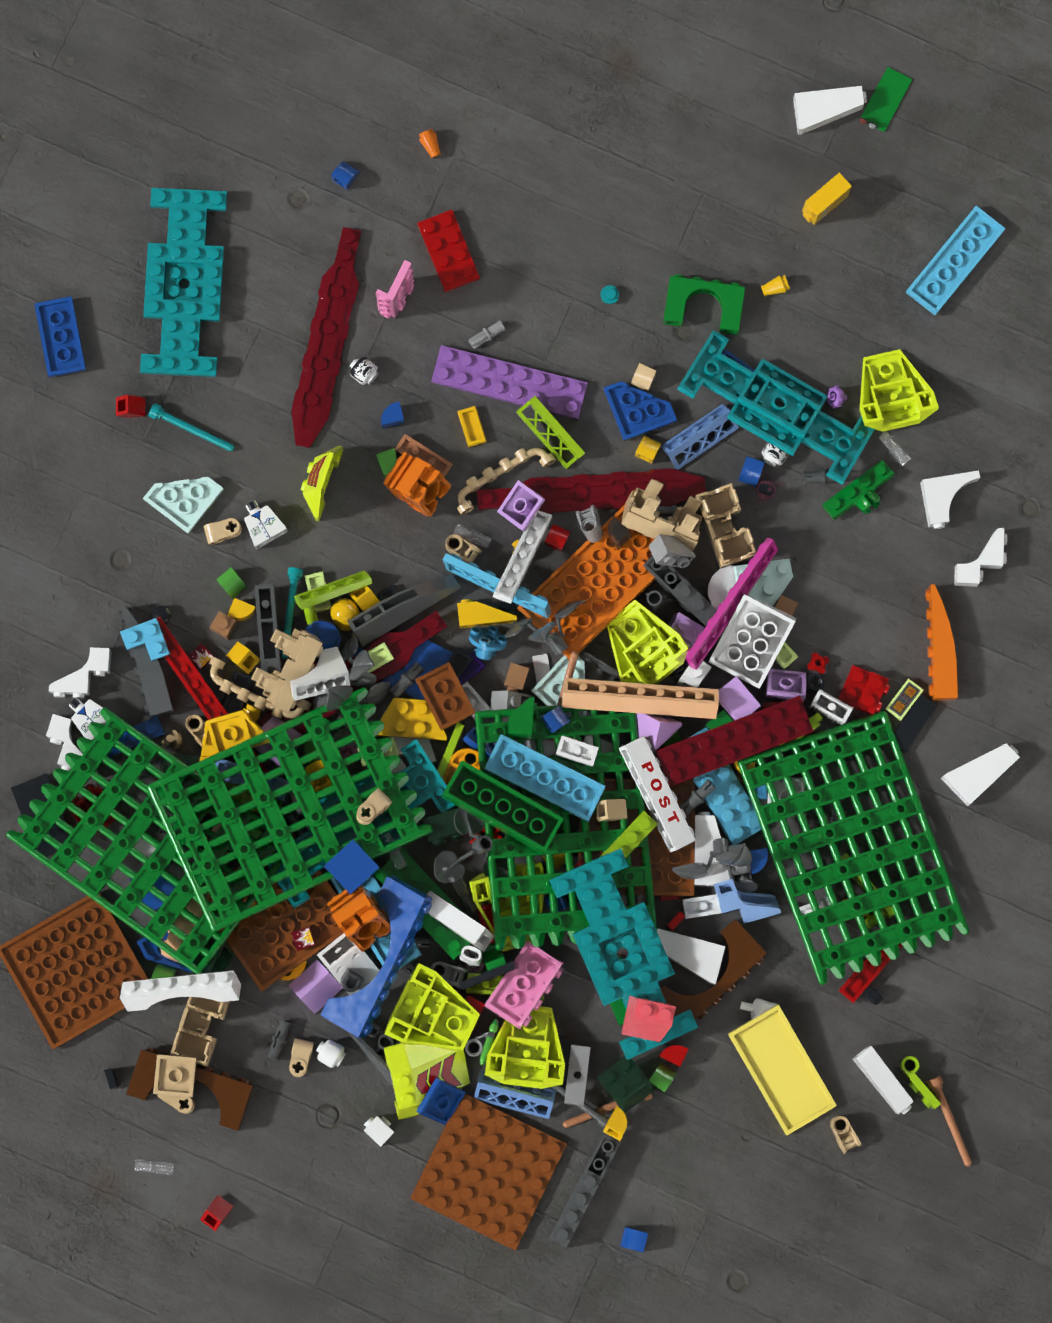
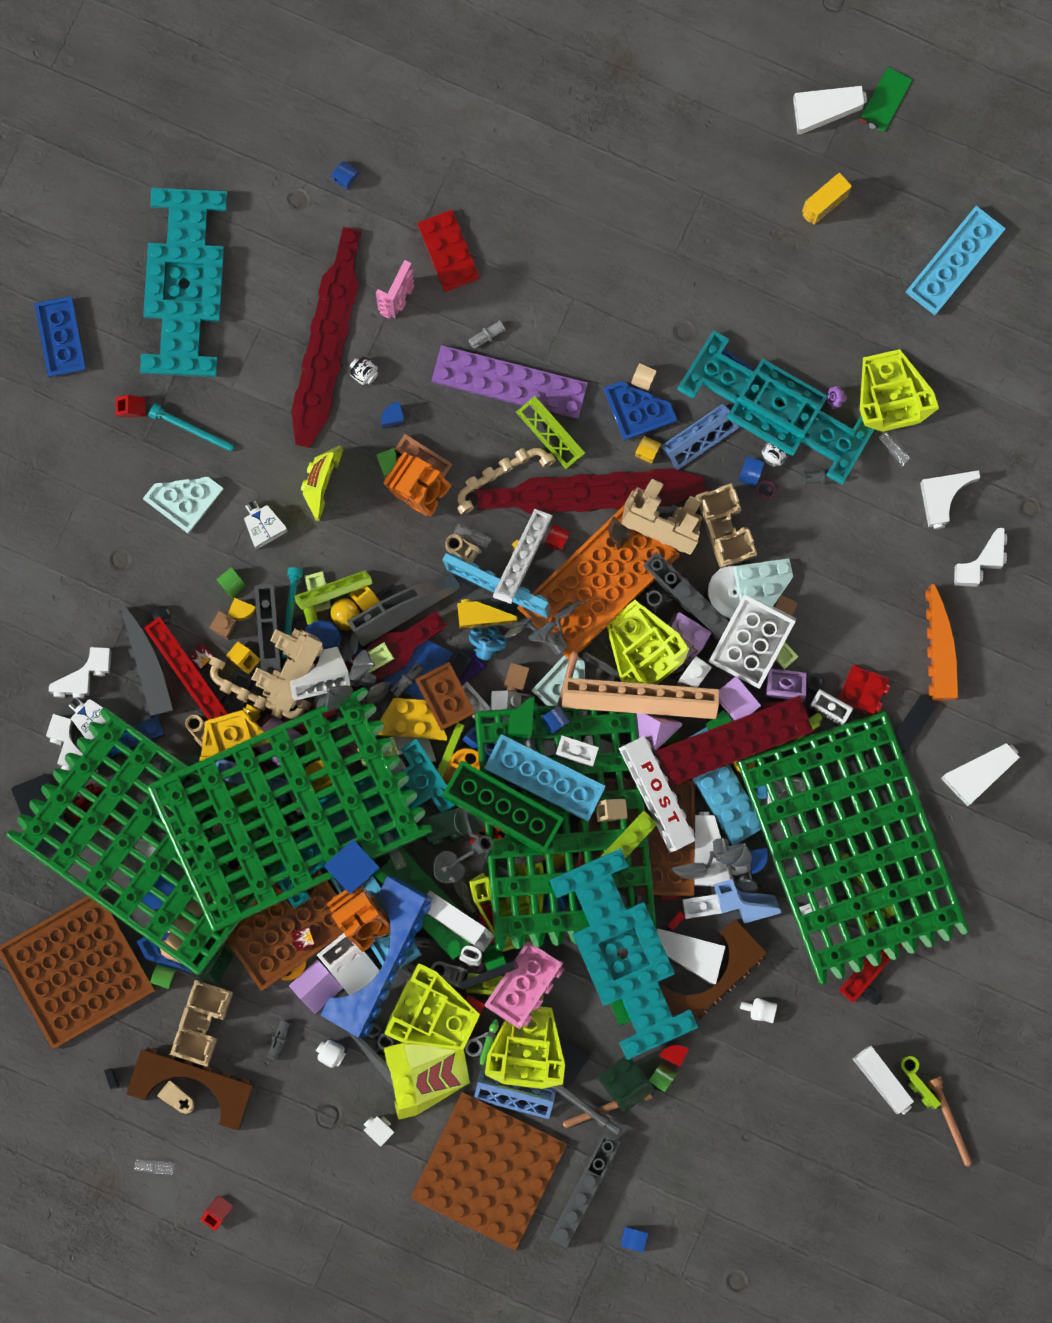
medium azure plate [120,618,170,661] -> none
white arch [120,971,241,1011] -> none
tan plate [153,1055,197,1097] -> none
tan plate [161,730,182,749] -> none
tan piece [203,518,242,545] -> none
tan piece [289,1038,314,1077] -> none
dark grey tile [340,969,364,992] -> none
tan piece [356,788,392,825] -> none
blue tile [417,1078,466,1125] -> none
orange cone [419,129,441,158] -> none
yellow tile [457,406,486,448] -> none
lavender slope [497,480,545,531] -> none
white sticker [532,654,550,684] -> none
light grey tile [564,1045,591,1106] -> none
light grey piece [576,505,603,543] -> none
teal plate [601,285,619,304] -> none
yellow brick [603,1106,627,1141] -> none
coral slope [621,995,676,1042] -> none
light grey slope [649,534,696,568] -> none
green arch [663,274,745,335] -> none
dark grey pin [680,779,716,814] -> none
dark pink plate [685,537,778,670] -> none
light yellow tile [728,1004,837,1135] -> none
yellow cone [761,275,790,296] -> none
red plate [807,652,829,674] -> none
green plate [822,460,894,521] -> none
tan piece [830,1115,861,1154] -> none
tile [885,678,923,721] -> none

